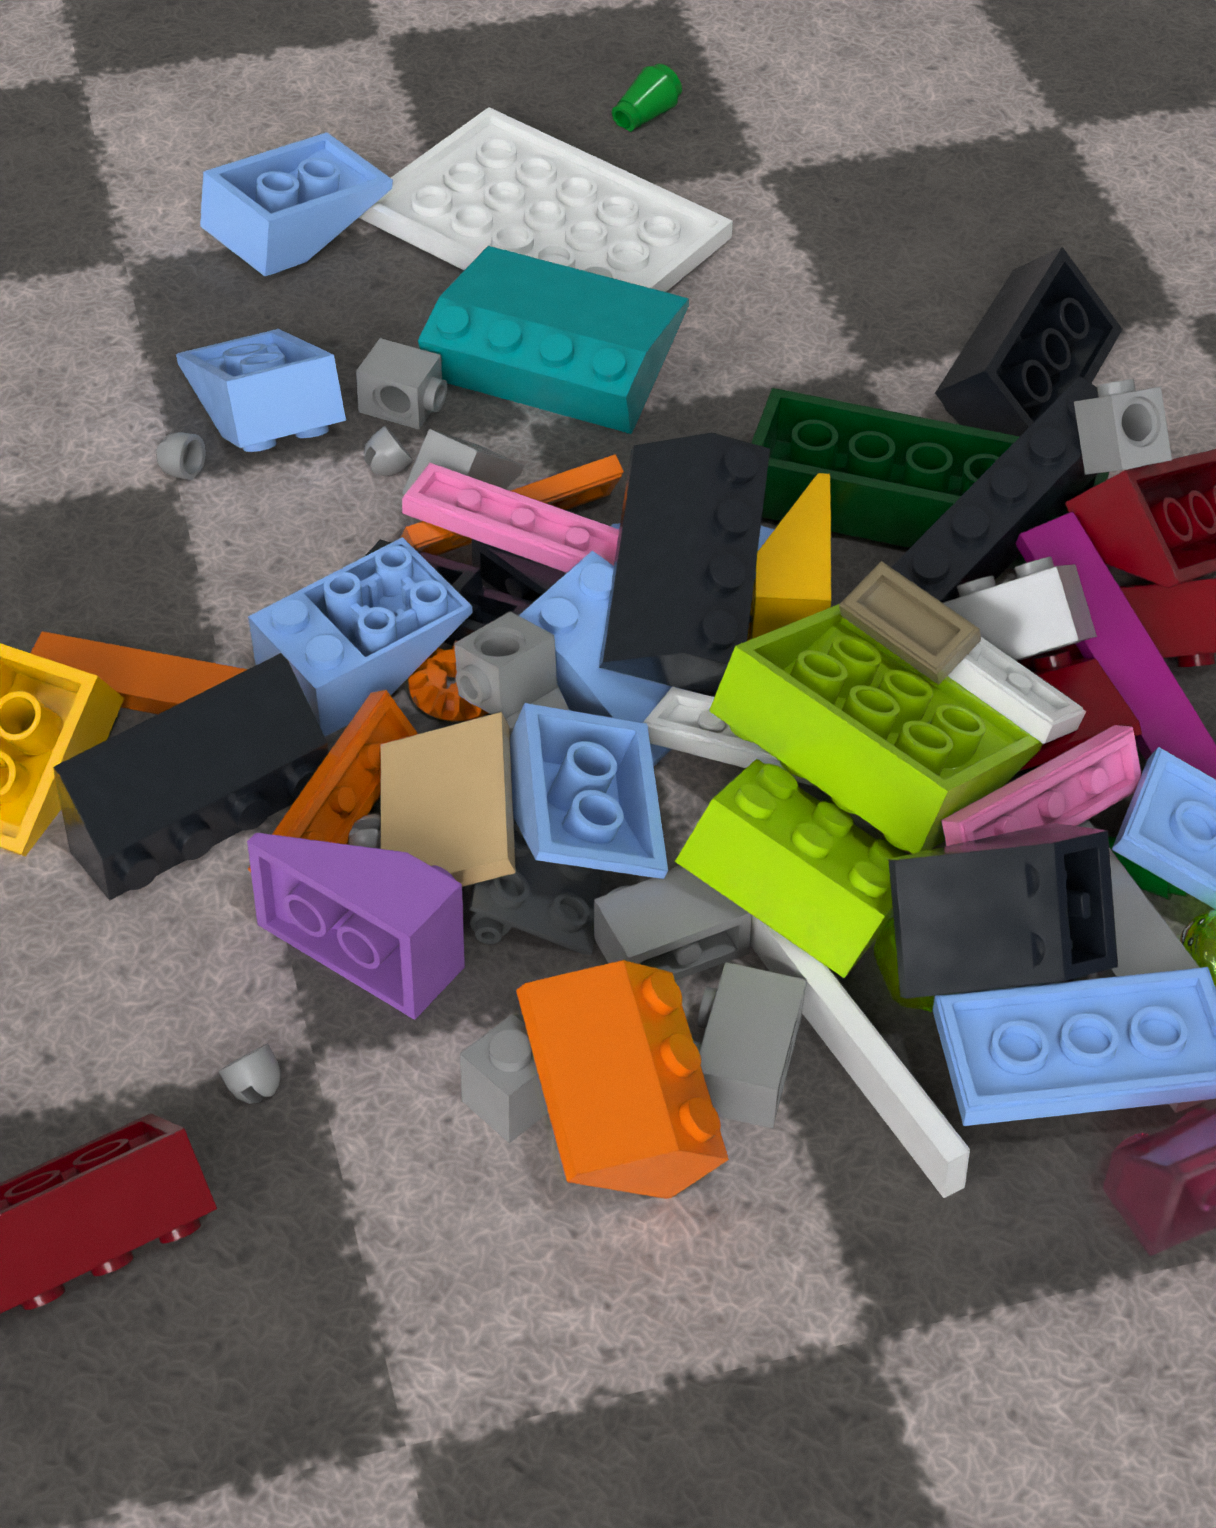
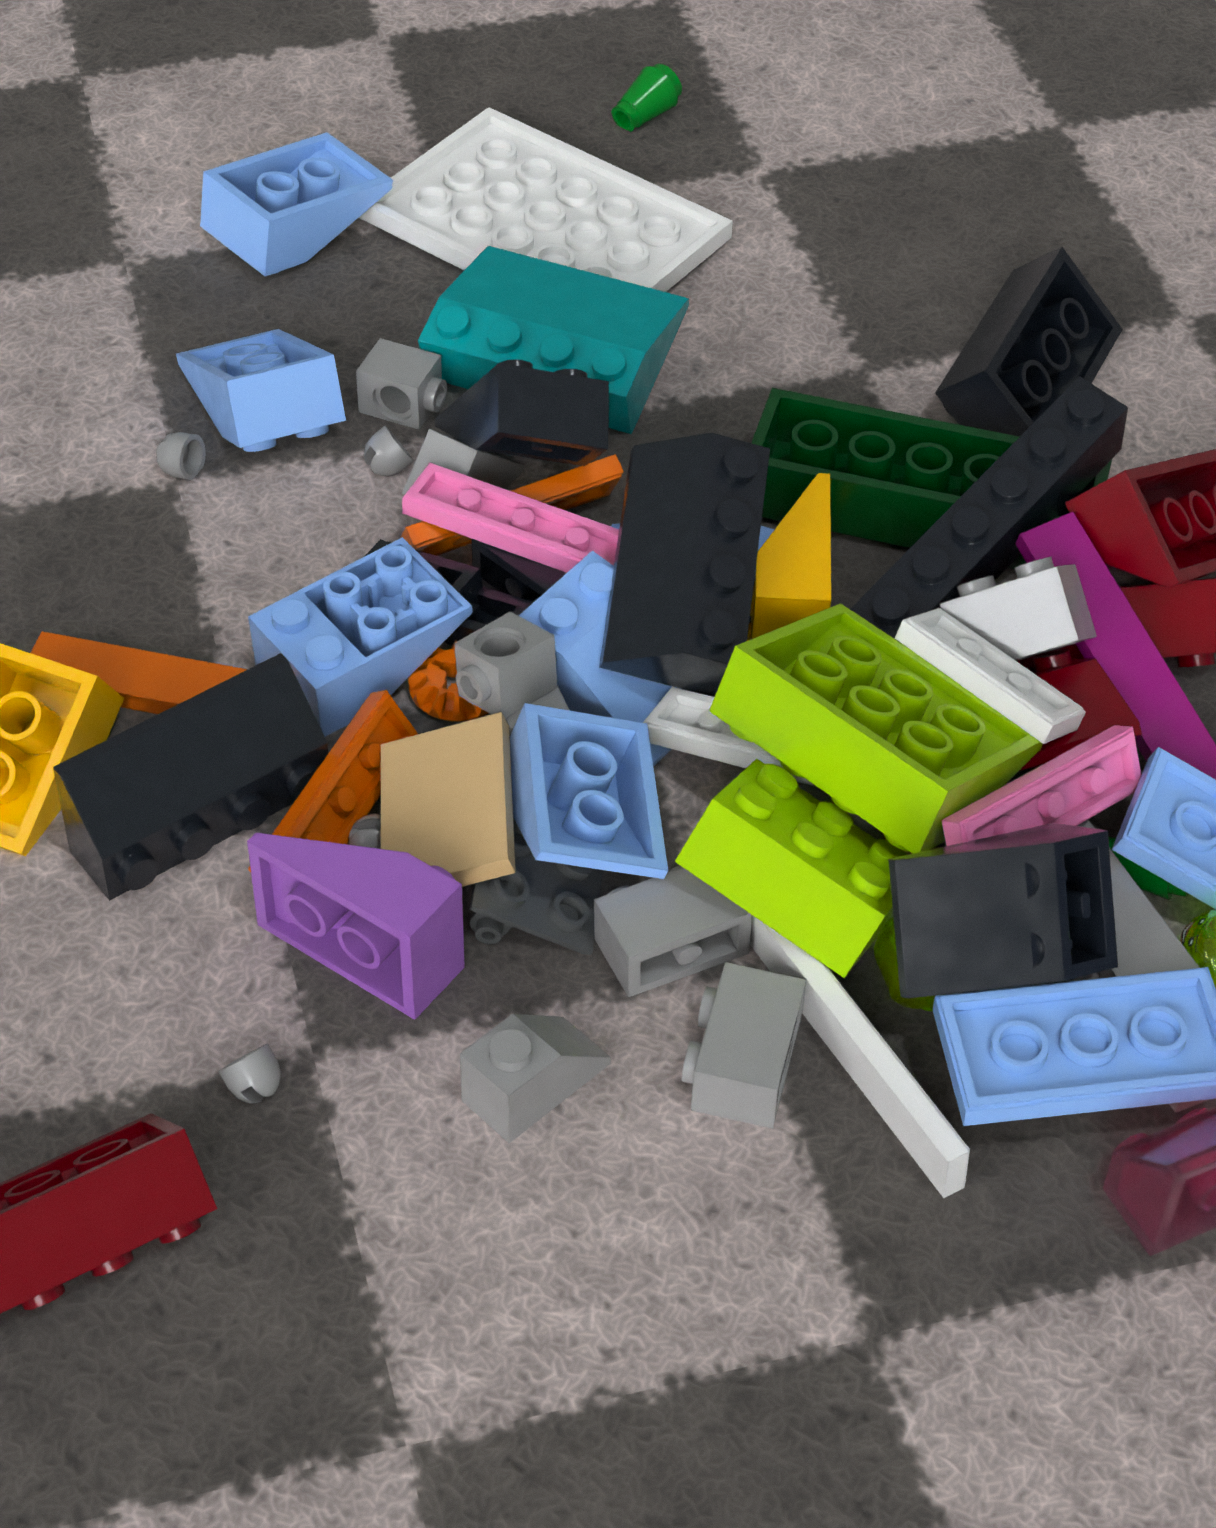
orange slope [516,960,729,1199] -> none
dark tan tile [839,561,981,685] -> none
light grey brick [1074,379,1172,475] -> none
none -> black slope [435,360,609,466]

